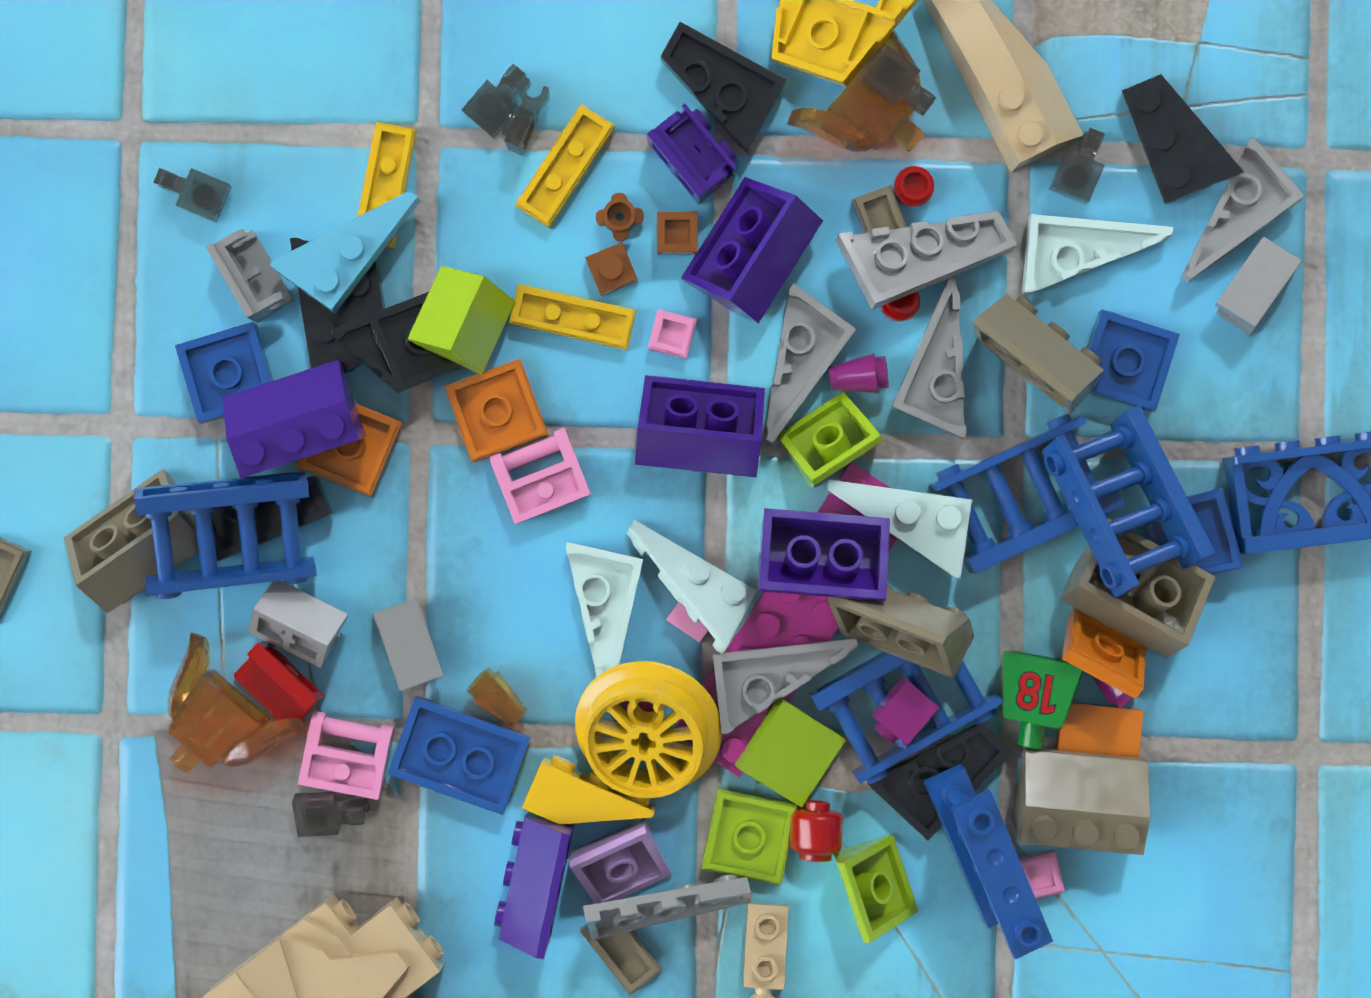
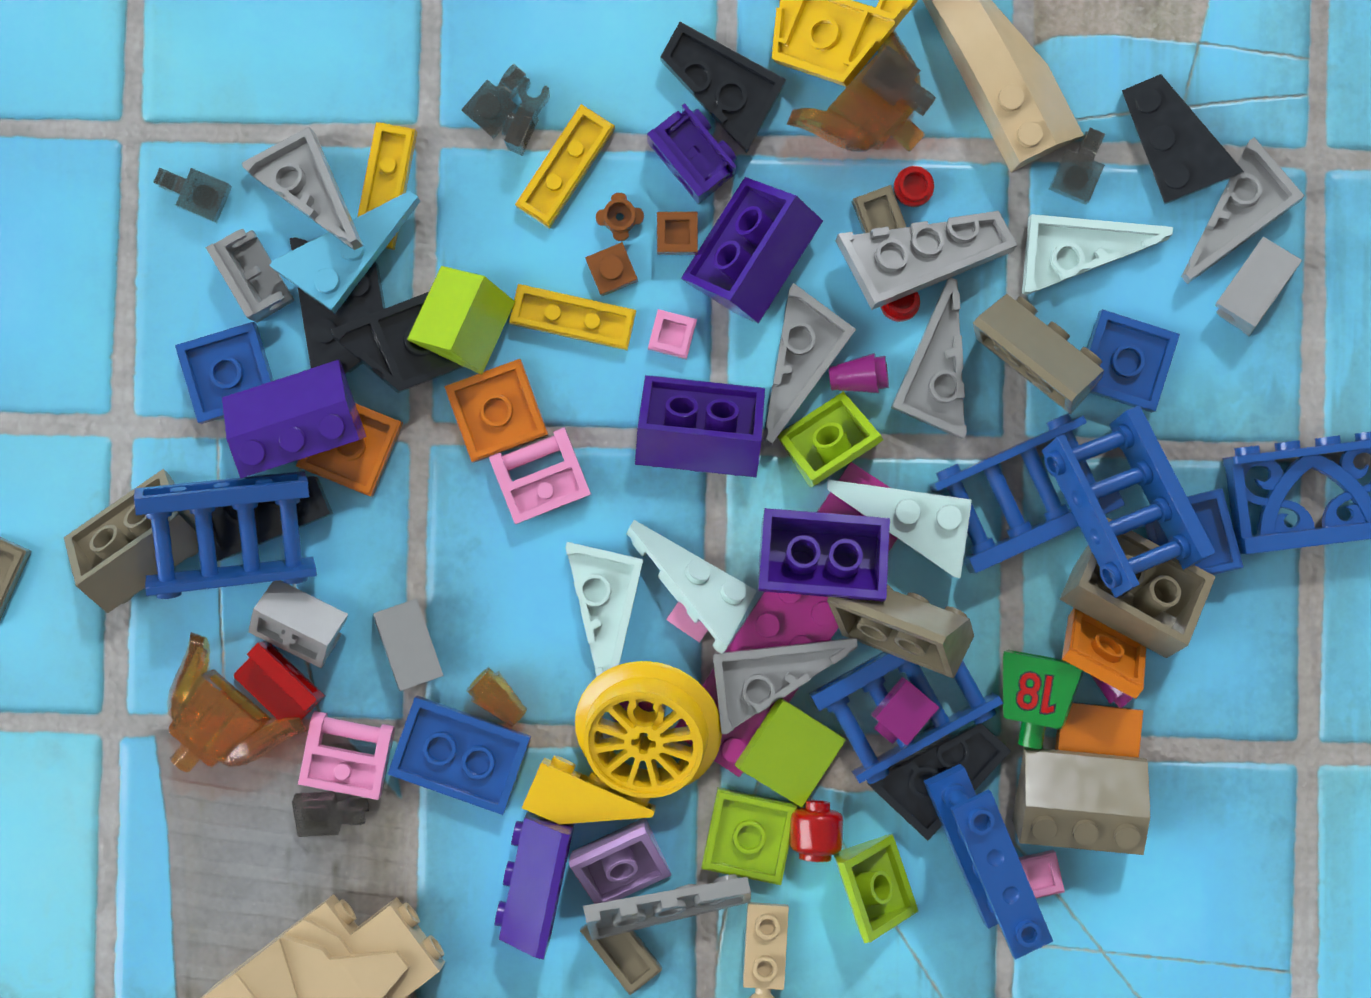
none -> light grey wing [242,127,363,250]

